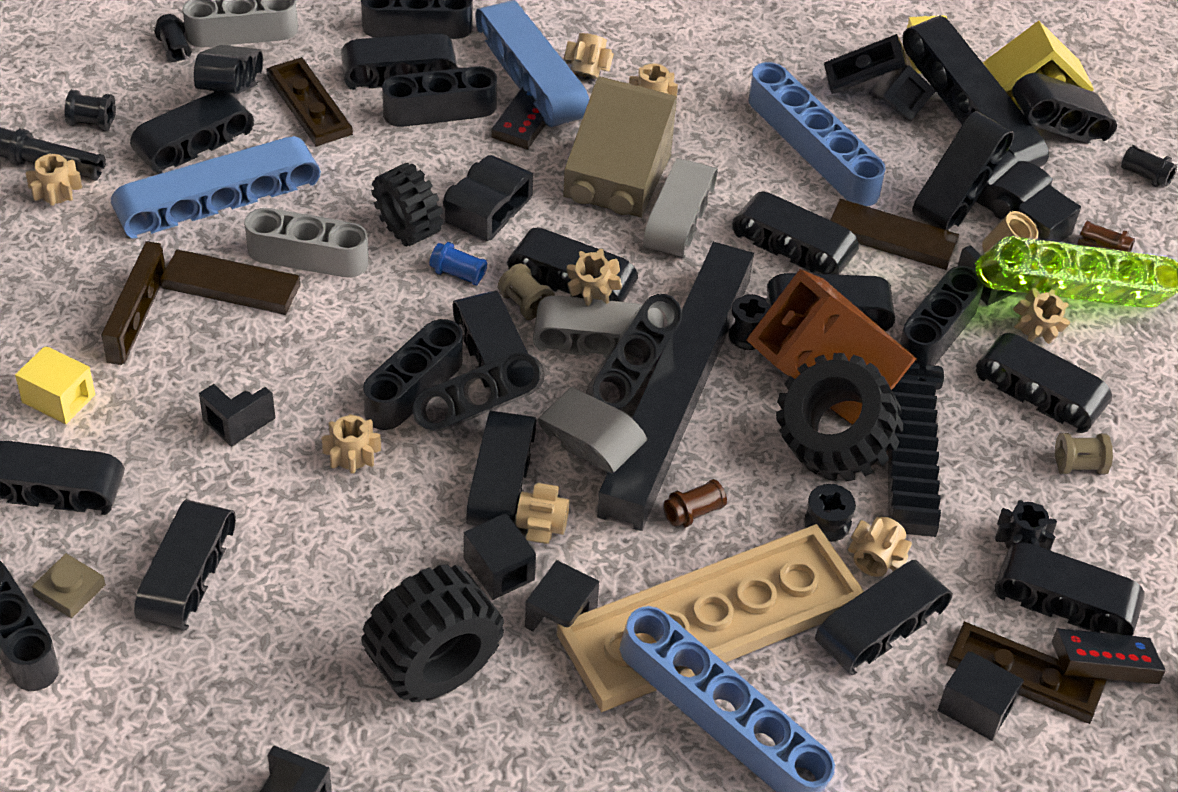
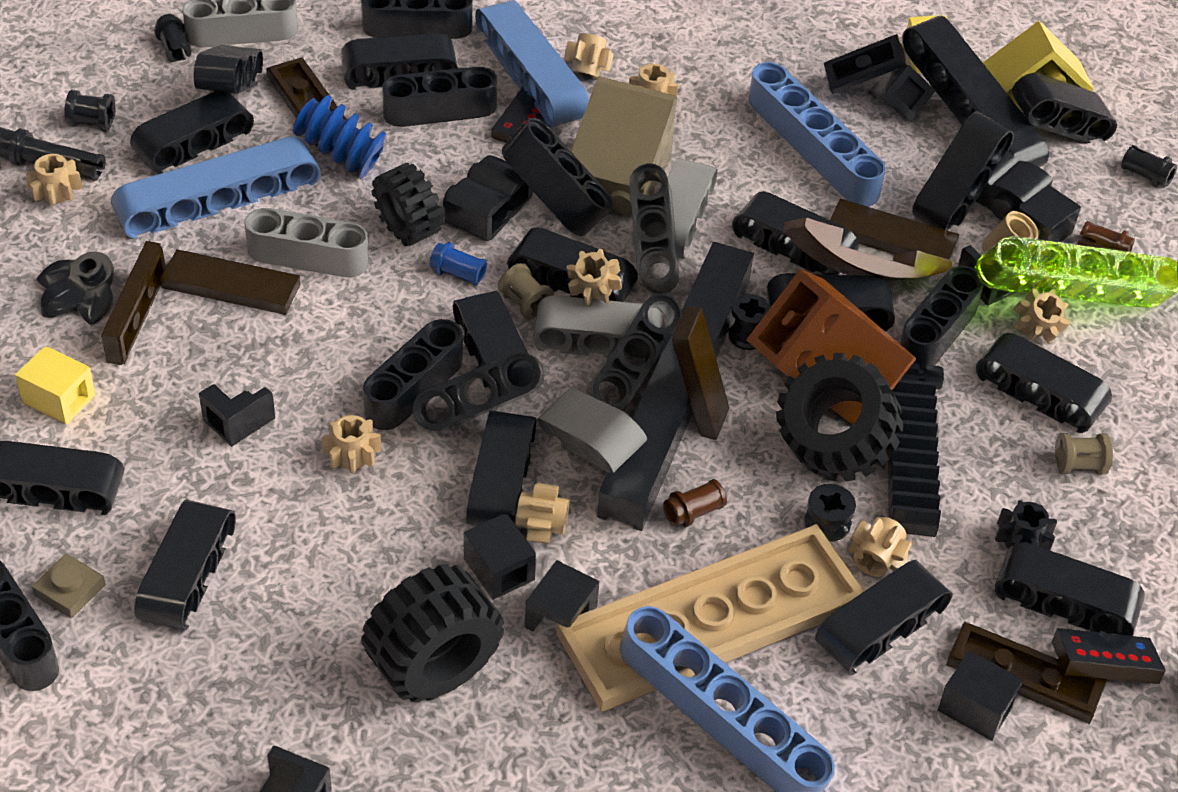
none -> black plate [37,252,114,324]
none -> blue piece [292,95,386,179]
none -> black beam [502,118,613,236]
none -> black beam [629,163,679,294]
none -> dark brown tile [672,307,730,440]
none -> slope [783,218,953,281]

